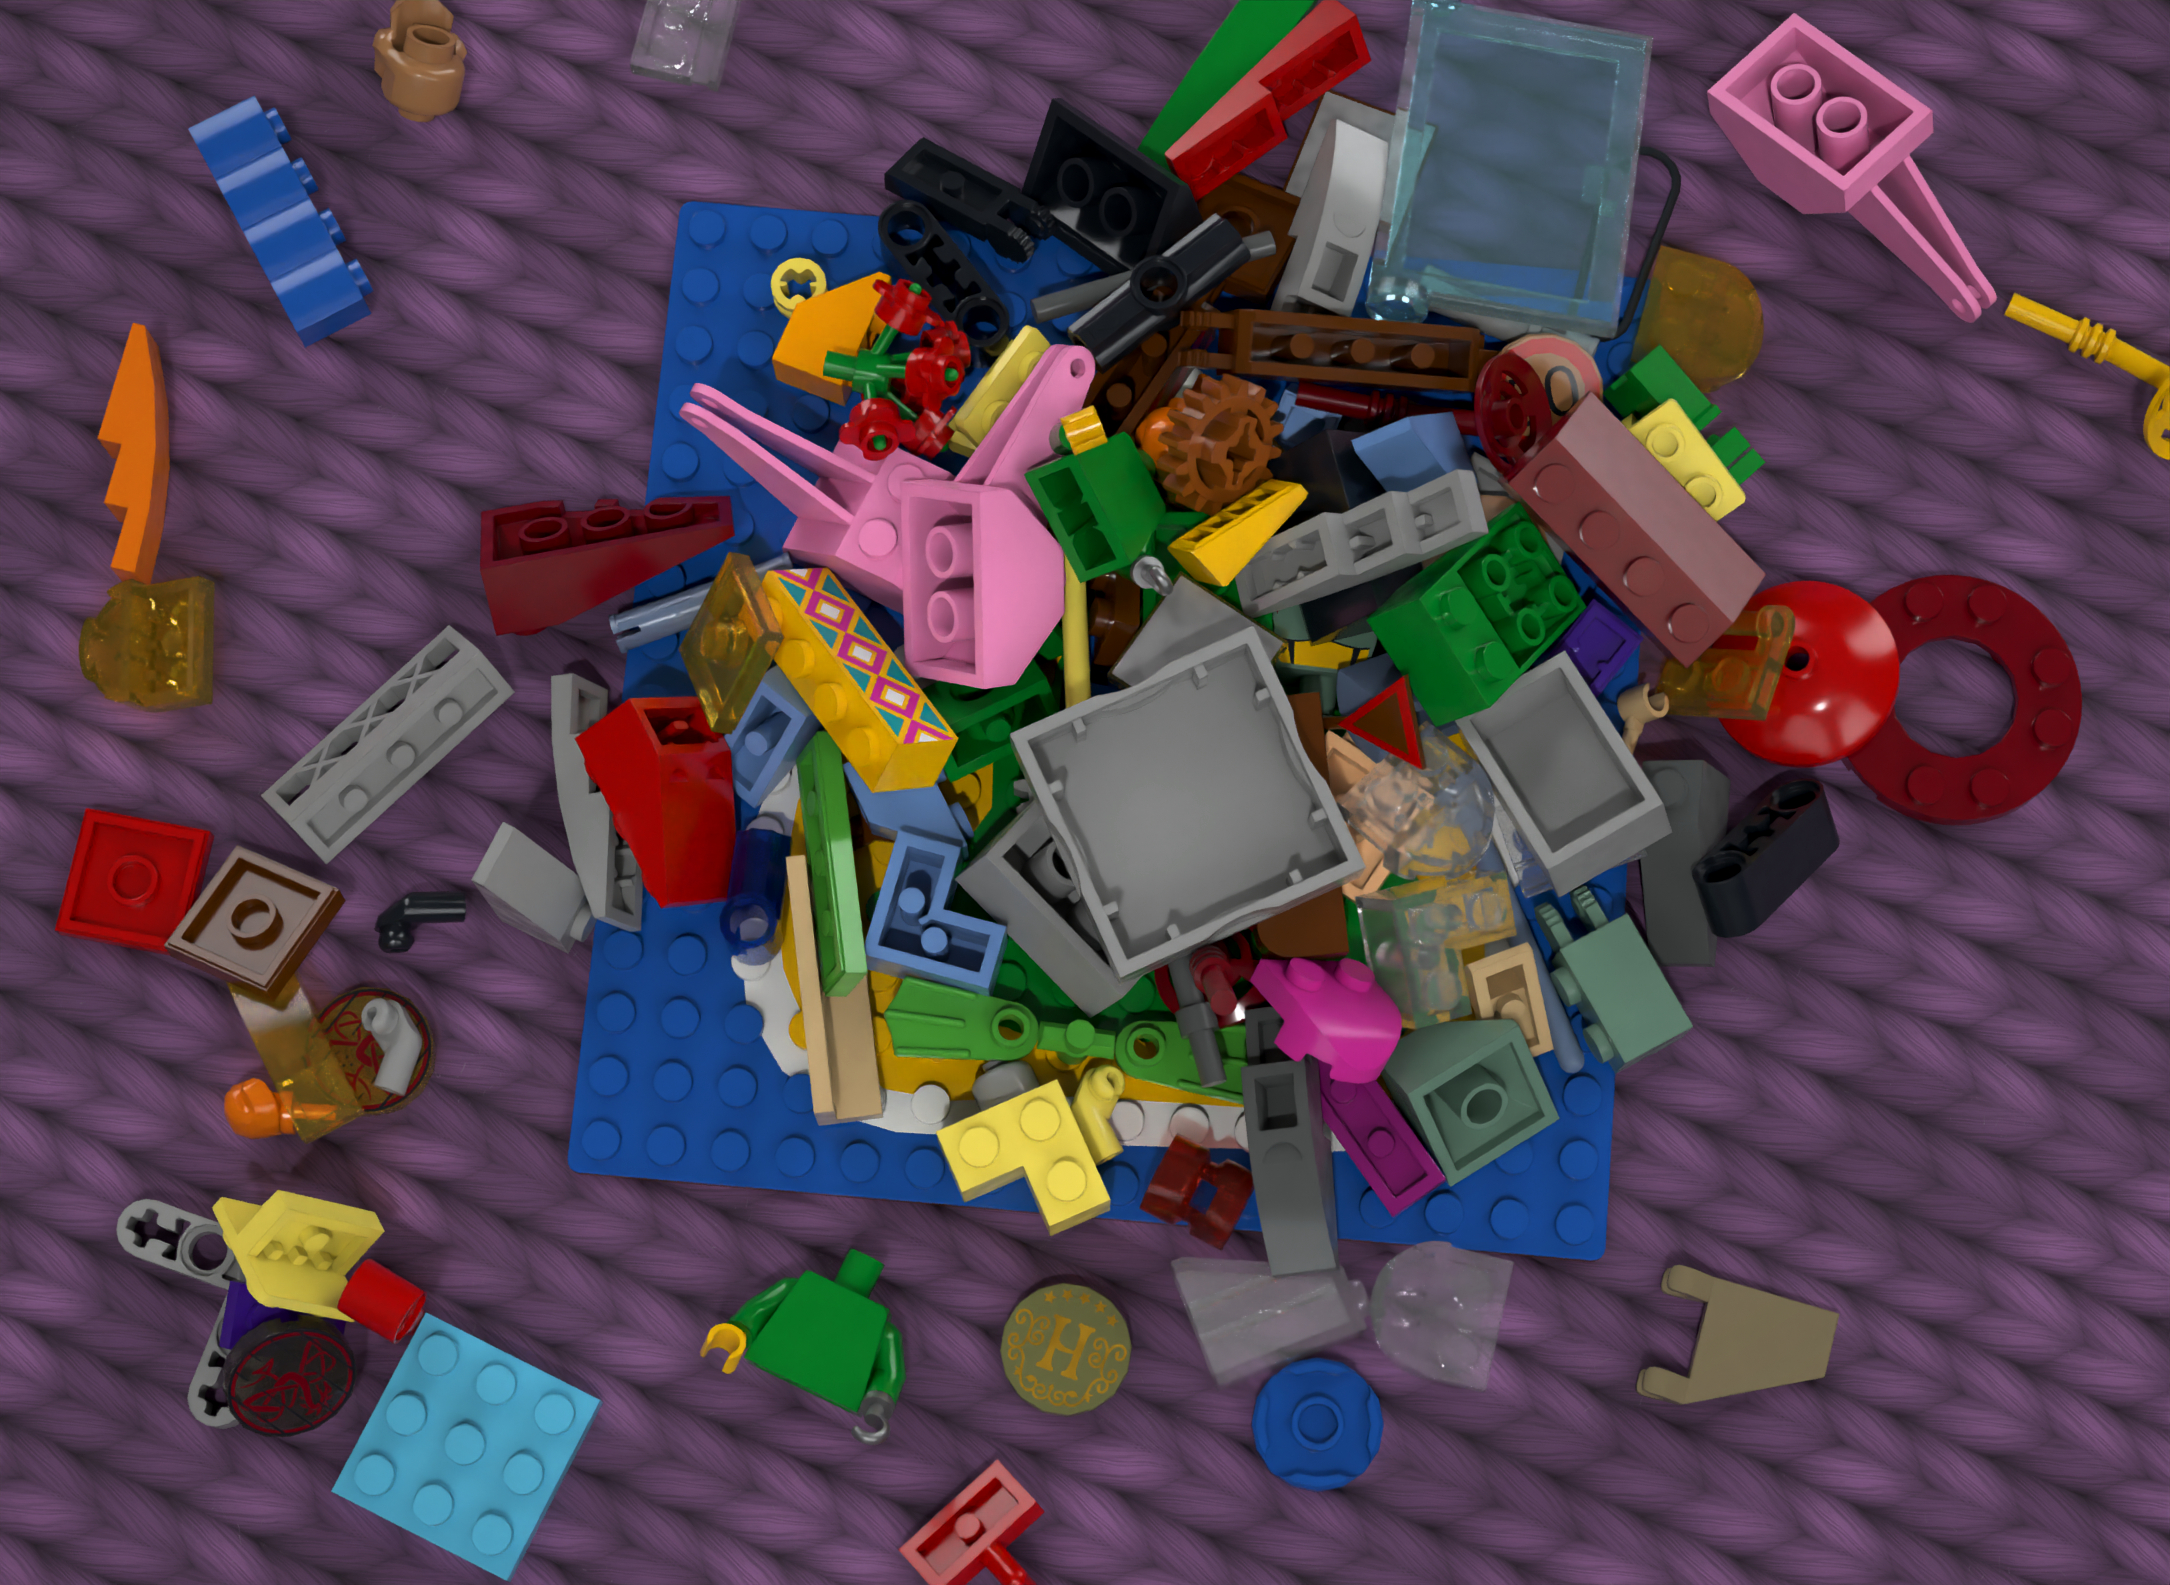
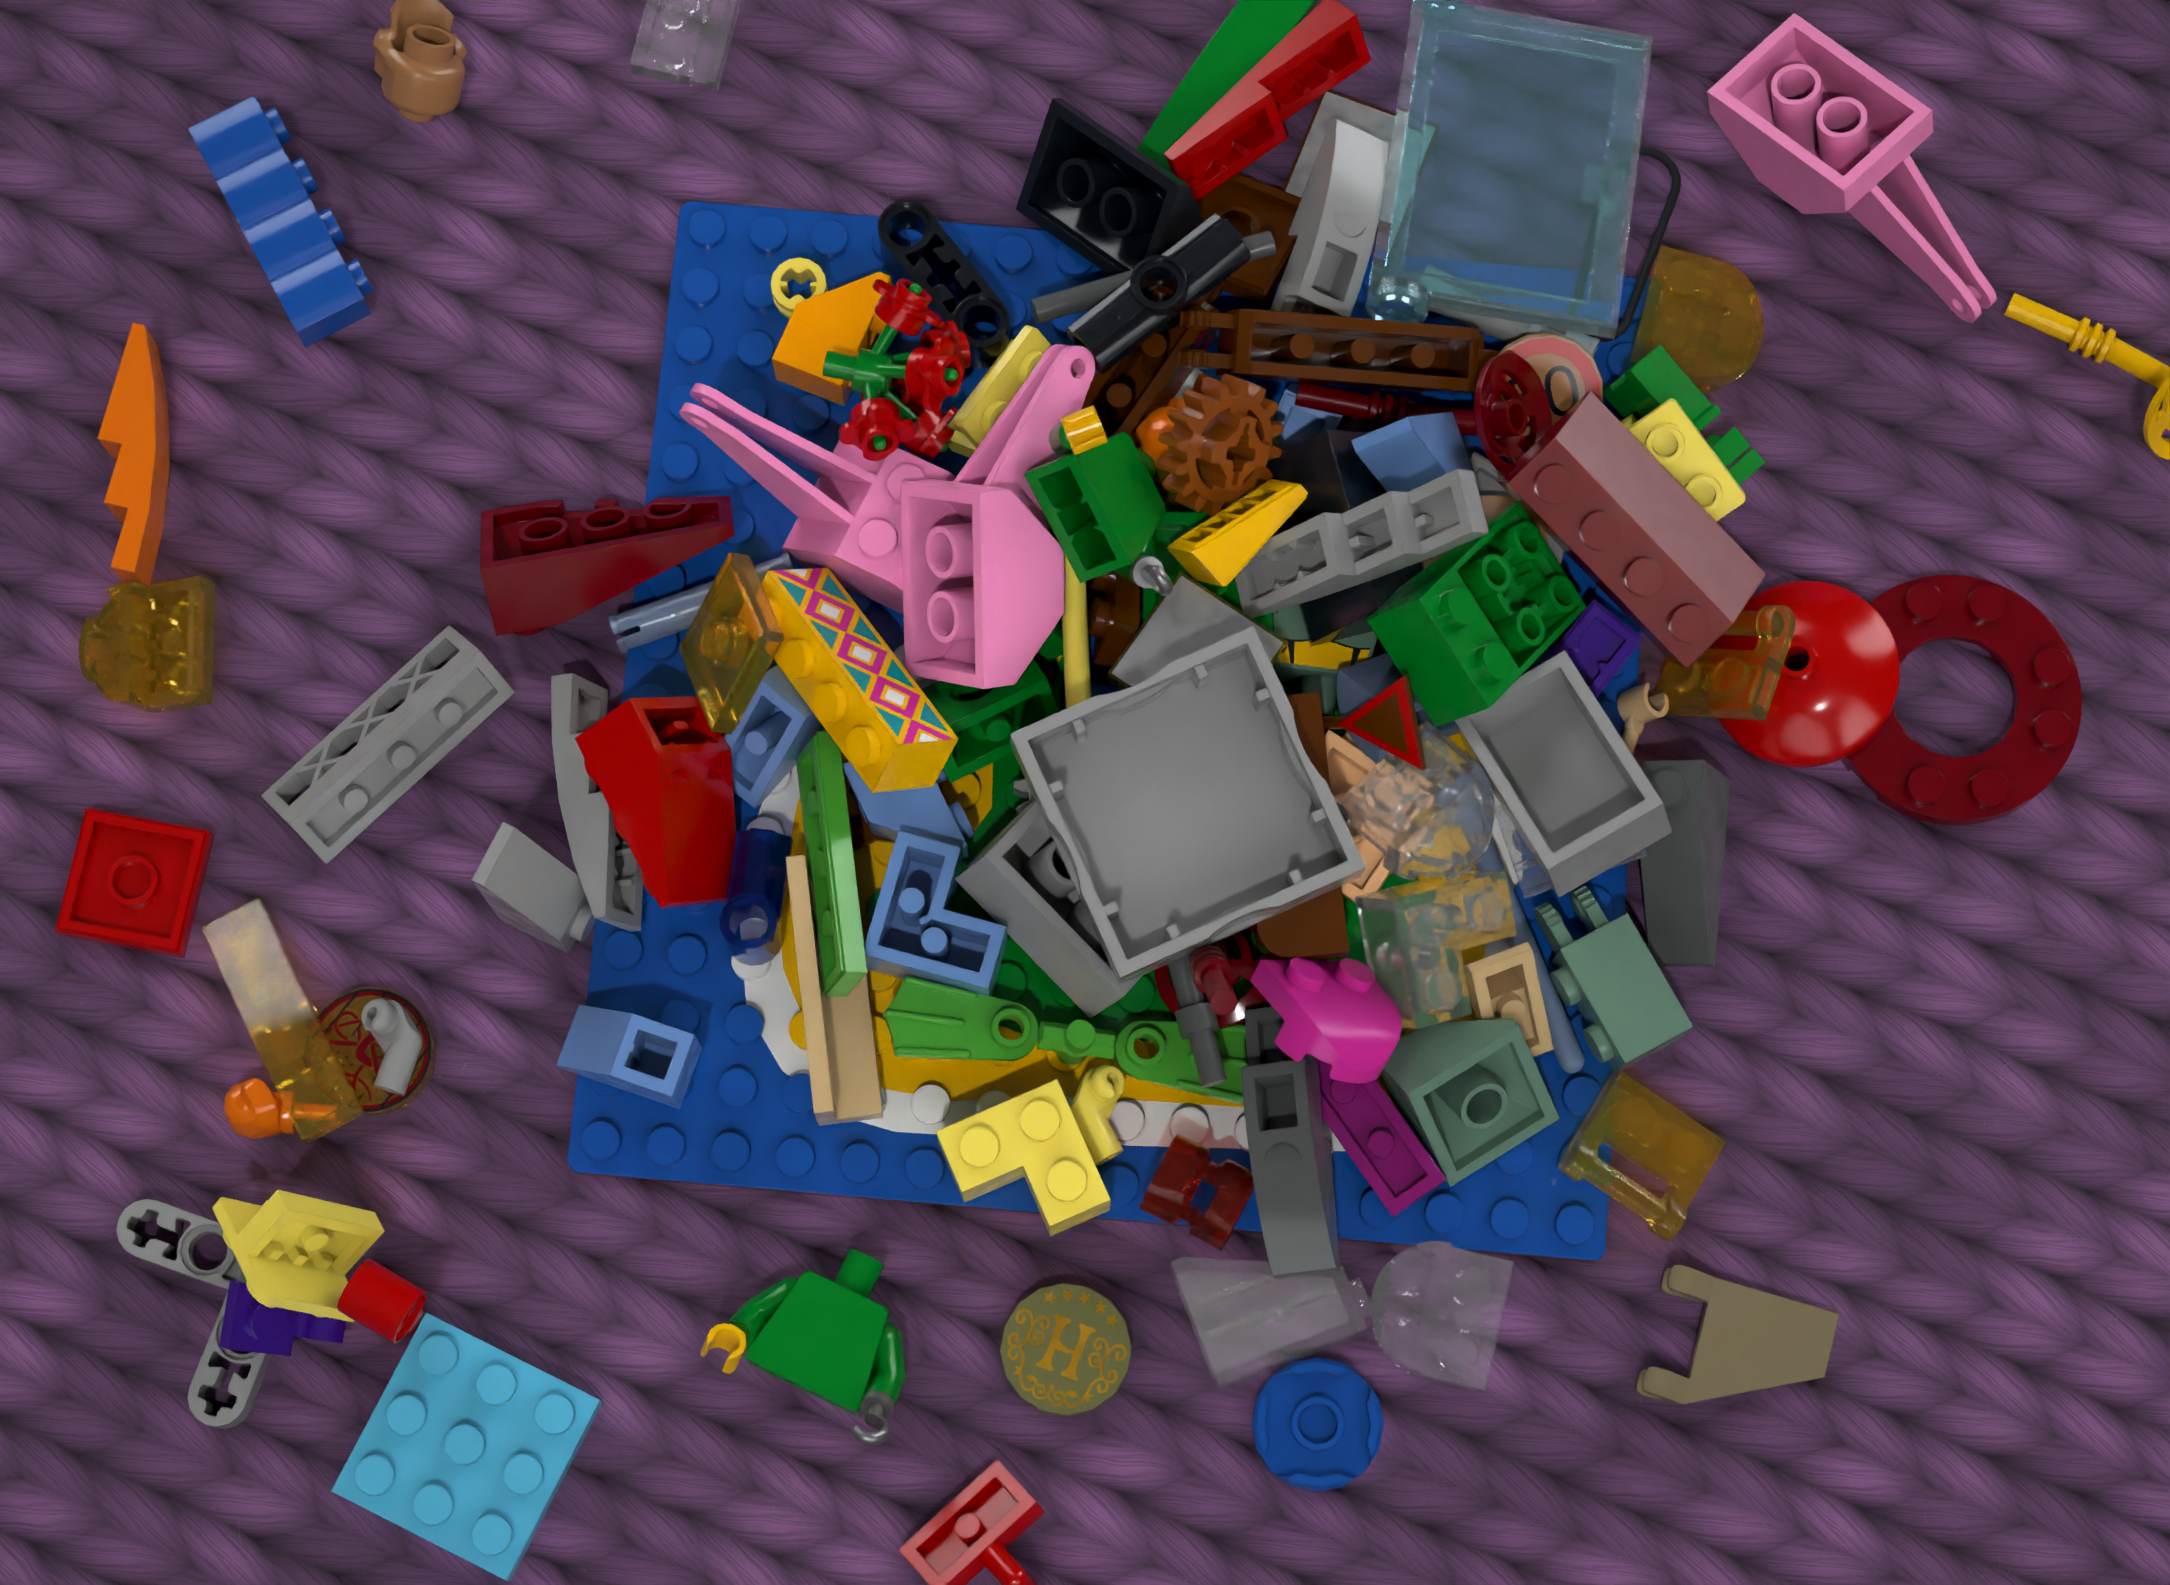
tile [164,845,346,1003] -> none
clear smoke tile [222,1315,358,1437] -> none
black arm [374,891,466,953] -> none
black hinge [884,137,1058,264] -> none
light grey piece [972,1060,1040,1112] -> none
black beam [1692,779,1840,938] -> none
none -> medium blue slope [556,1005,702,1109]
none -> clear yellow plate [1559,1071,1726,1241]

